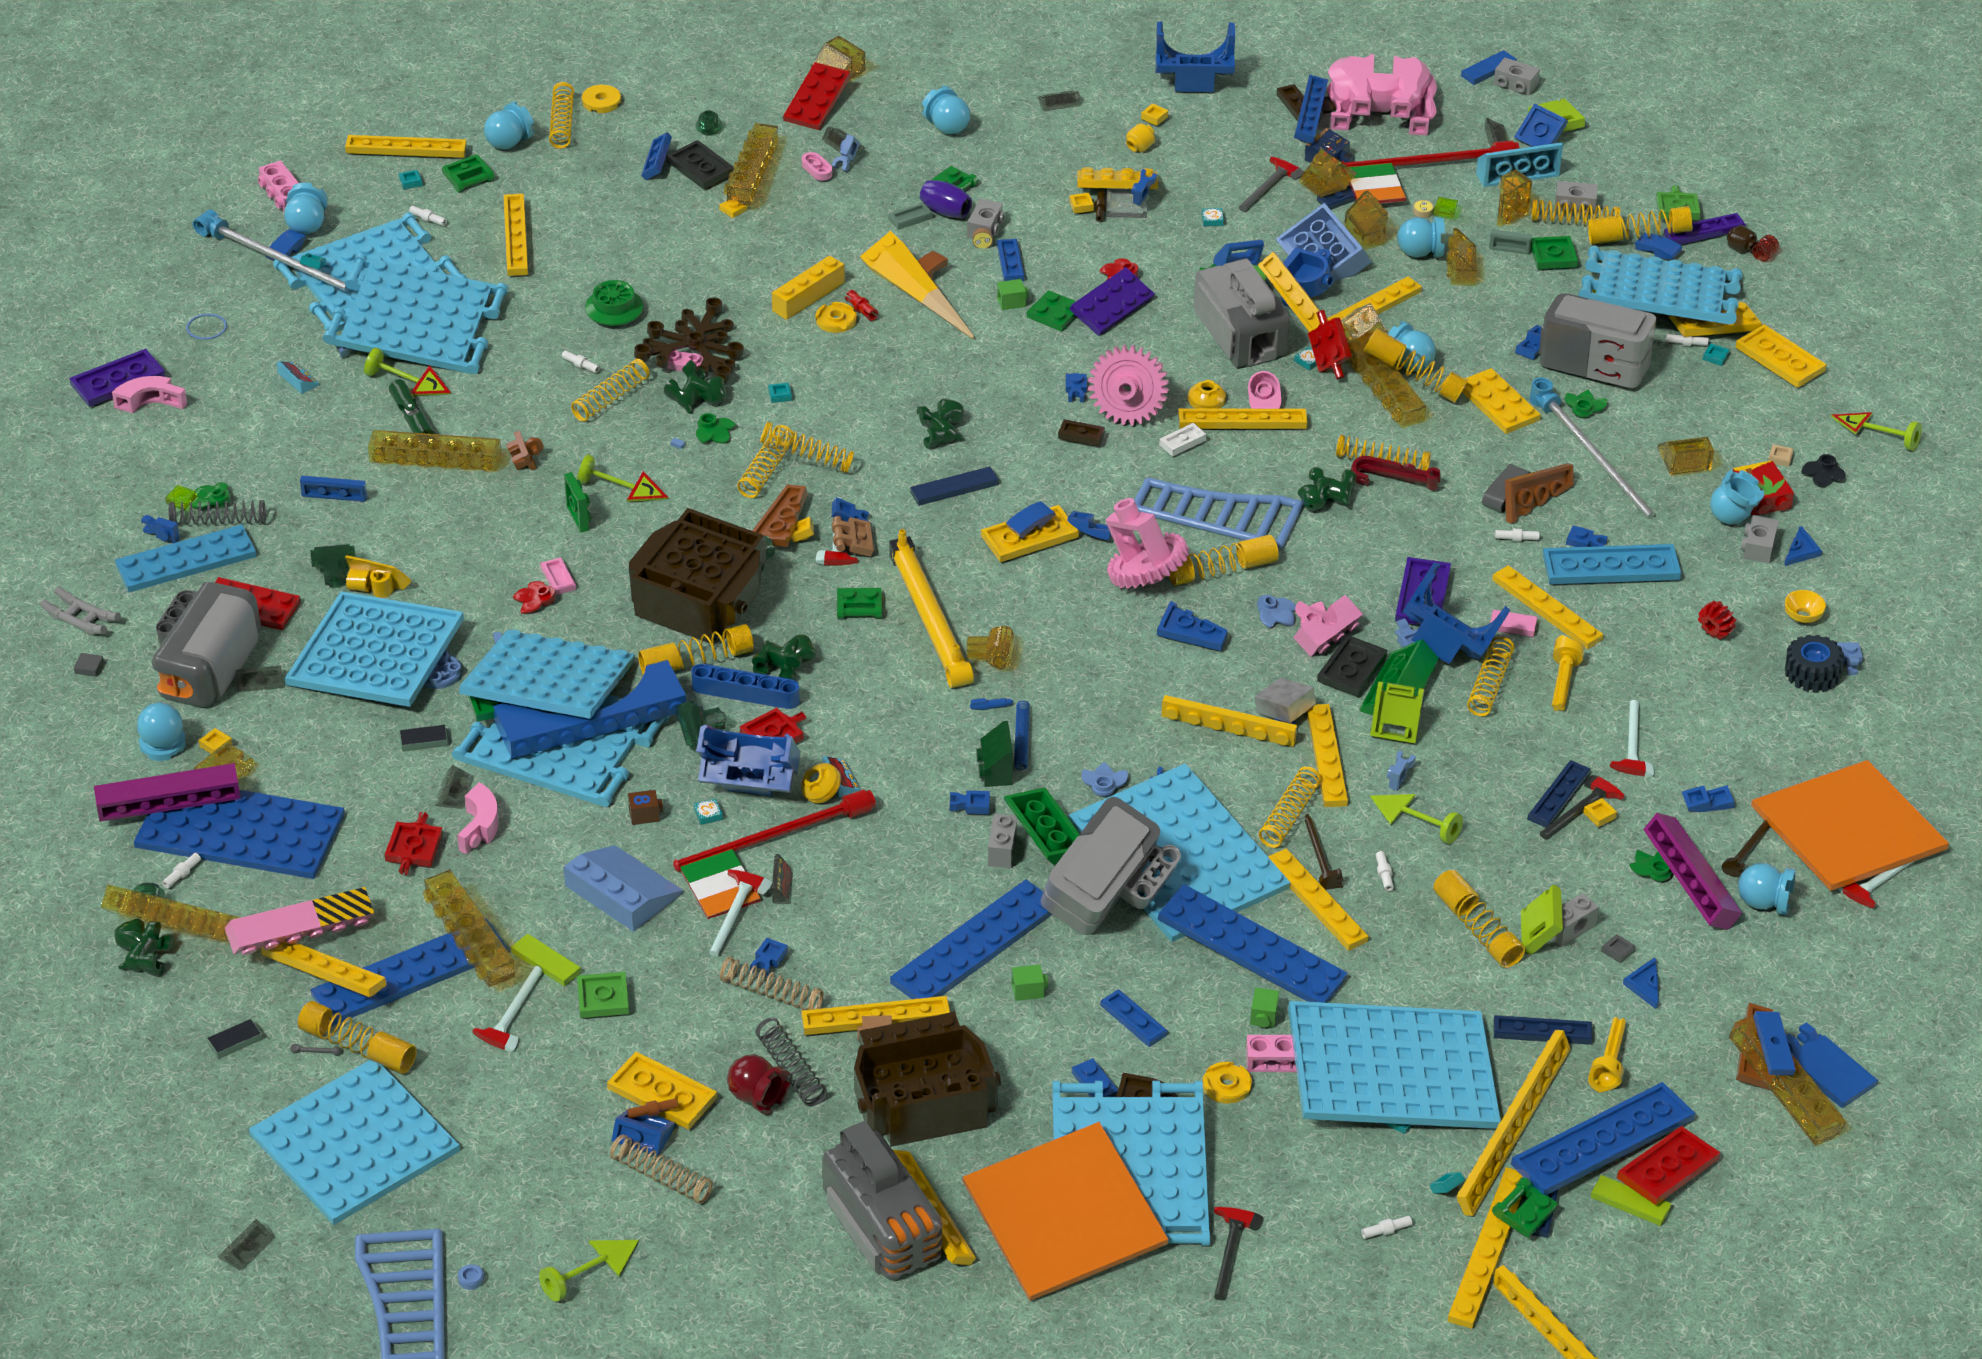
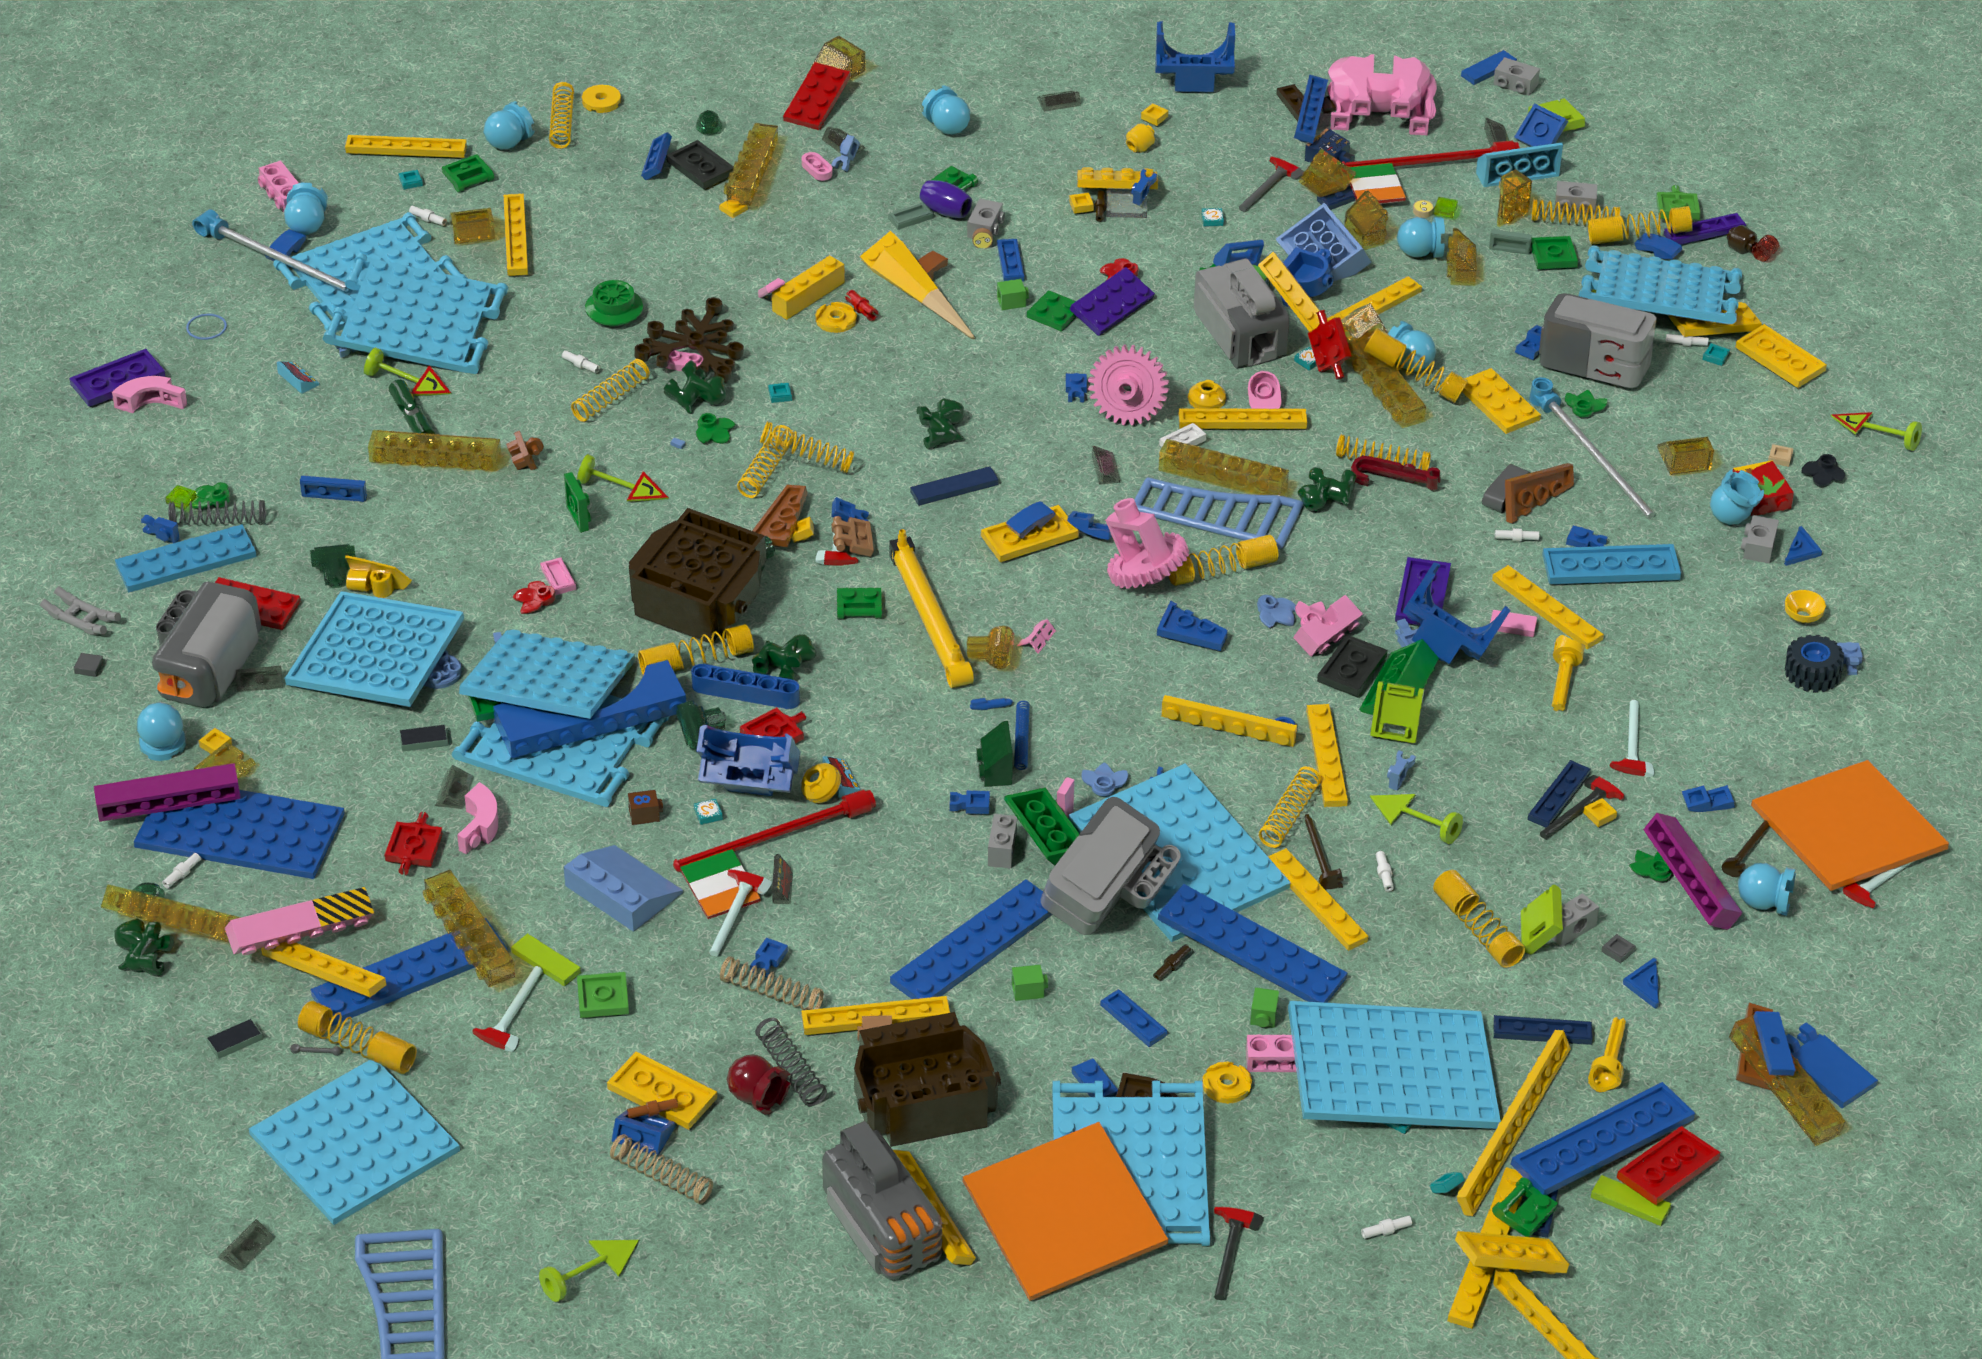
teal tile [299,253,326,269] -> none
medium blue tile [458,1264,484,1290] -> none
dark brown plate [1058,419,1105,446] -> none
flat silver piece [1254,677,1316,723] -> none
yellow piece [1467,636,1515,716] -> none
red gear [1697,600,1737,640] -> none
none -> clear yellow slope [449,208,495,244]
none -> bright pink tile [758,278,785,298]
none -> bright pink piece [1017,619,1056,654]
none -> bright pink tile [1057,777,1074,818]
none -> clear smoke slope [1092,446,1120,485]
none -> dark brown bar [1153,944,1191,981]
none -> clear yellow brick [1158,439,1289,496]
none -> yellow plate [1455,1231,1569,1274]

